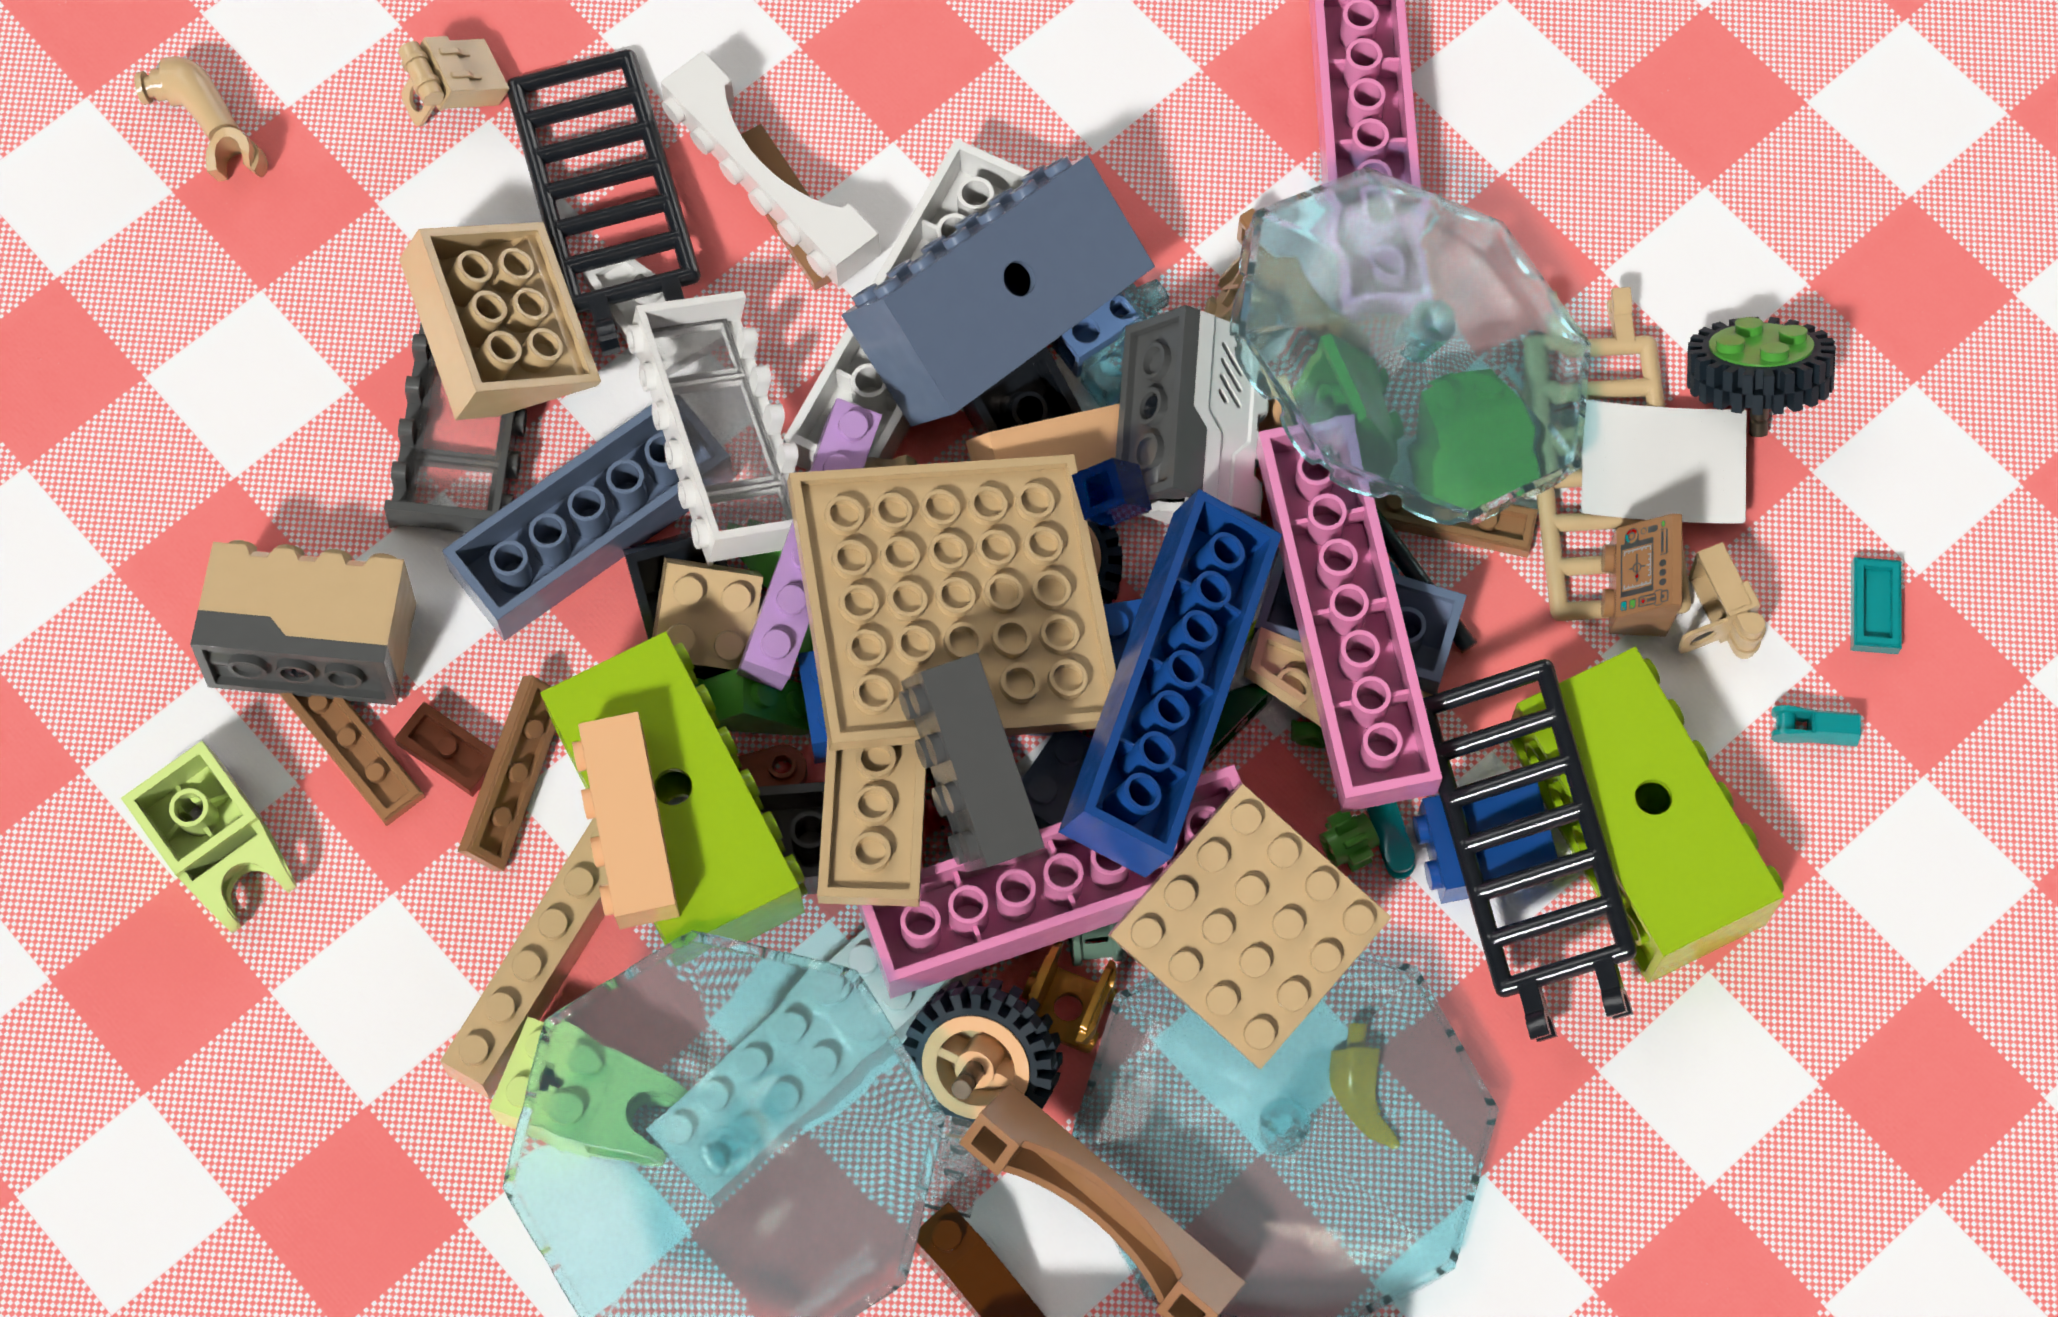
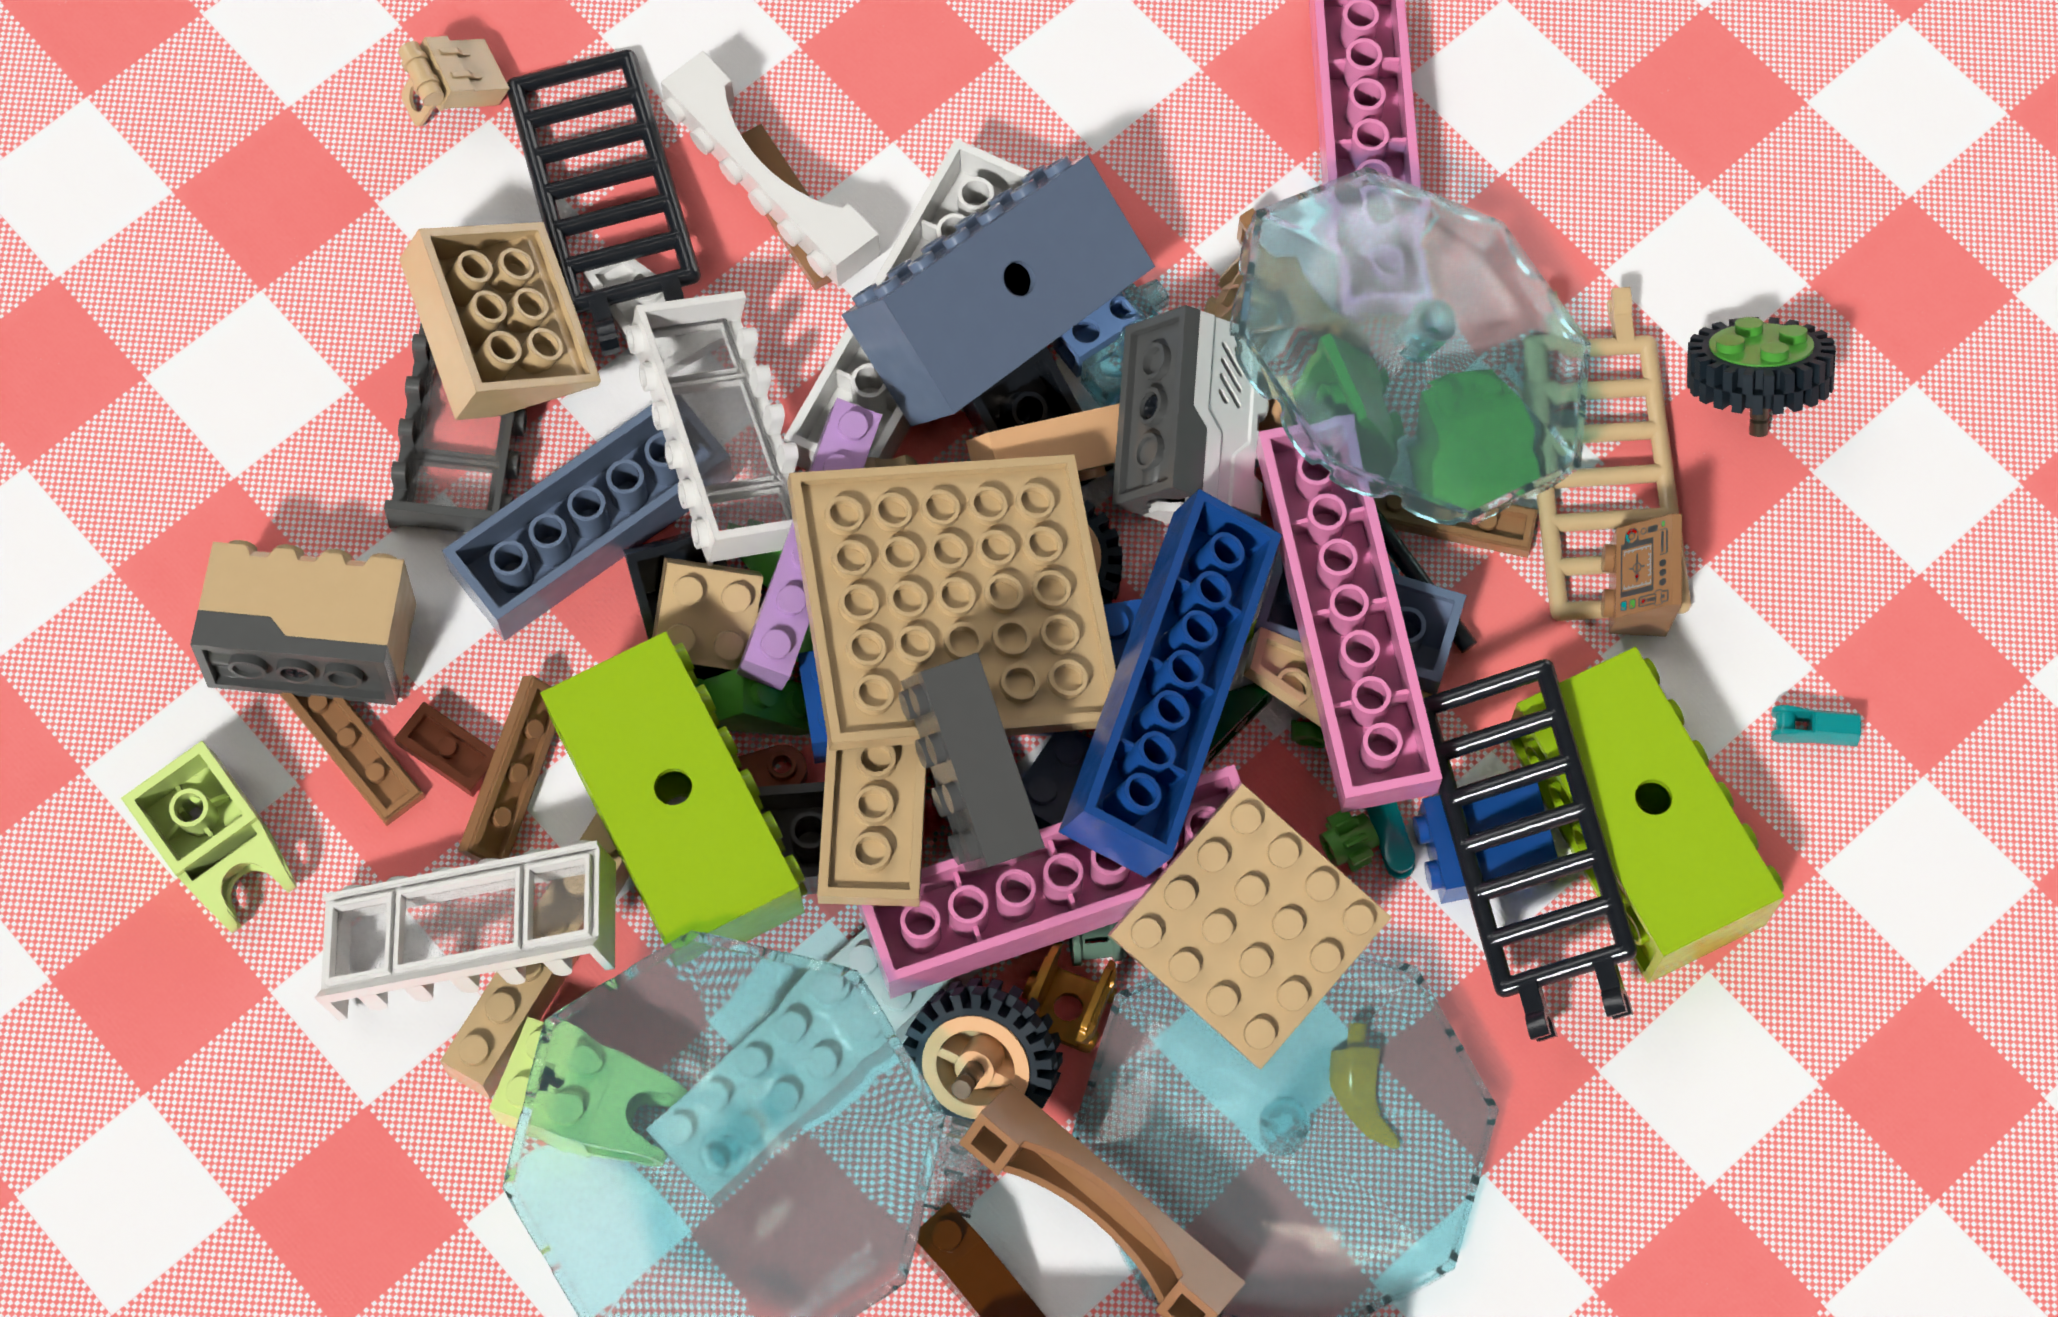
tan piece [134,56,268,182] -> none
light nougat brick [572,712,680,929] -> none
clear blue brick [1072,458,1152,526] -> none
white sticker [1581,400,1747,524] -> none
tan piece [1678,542,1766,659] -> none
teal tile [1850,557,1902,654] -> none
none -> white window [314,840,616,1021]

